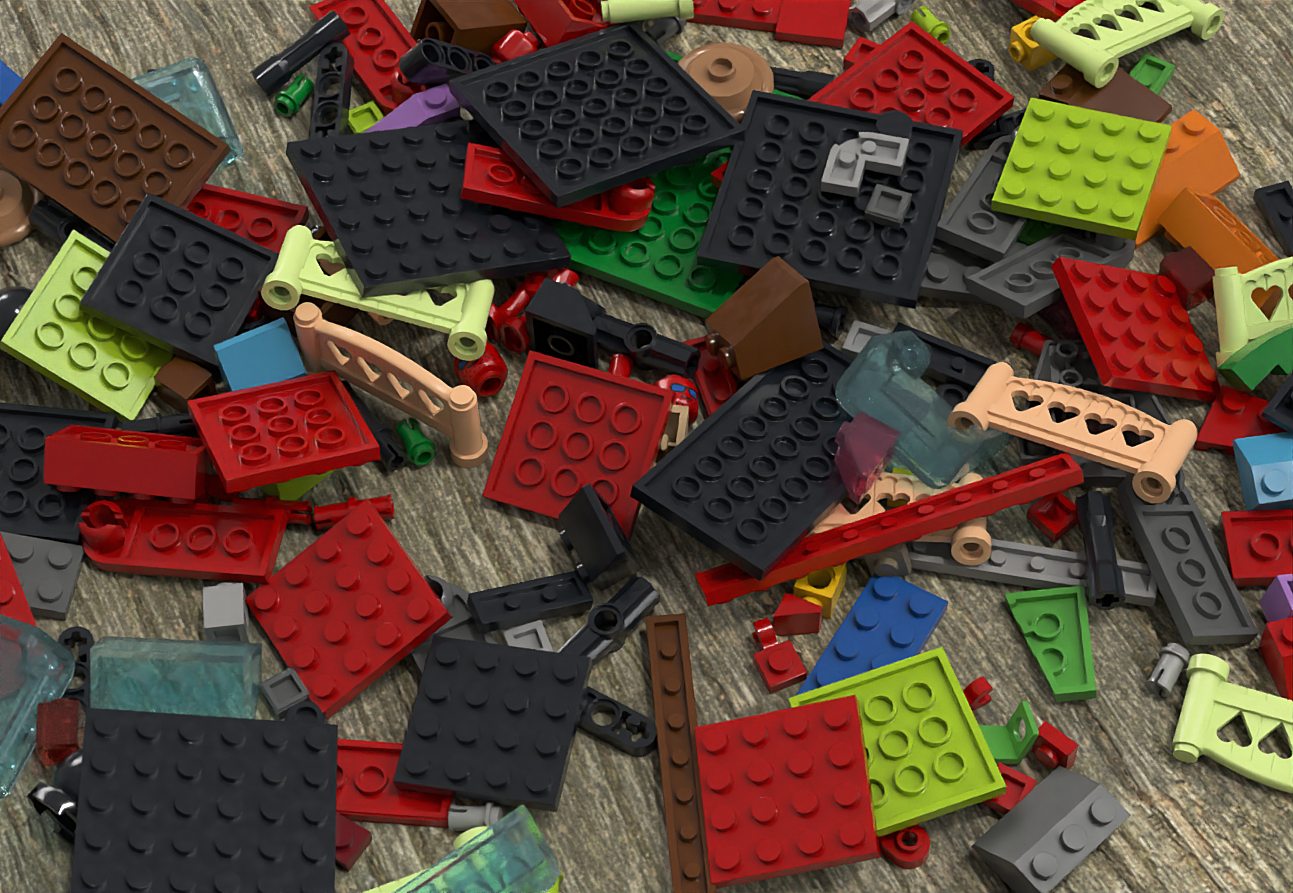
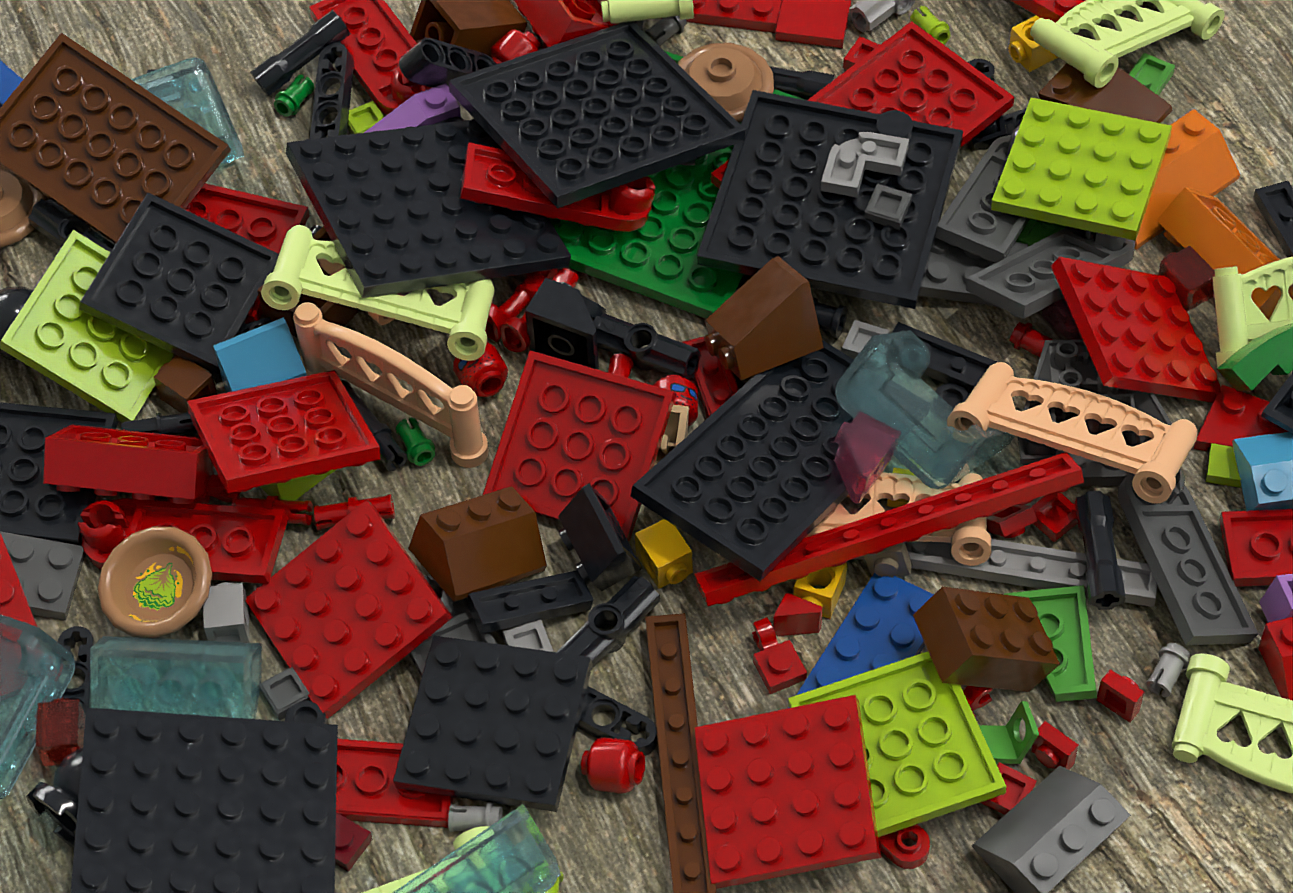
none -> medium nougat piece [97,526,212,638]
none -> reddish brown slope [408,486,547,602]
none -> red head [581,737,645,794]
none -> yellow brick [635,519,693,589]
none -> reddish brown brick [913,586,1060,692]
none -> red plate [986,505,1037,538]
none -> red plate [1096,669,1144,723]
none -> lime tile [1205,443,1242,488]

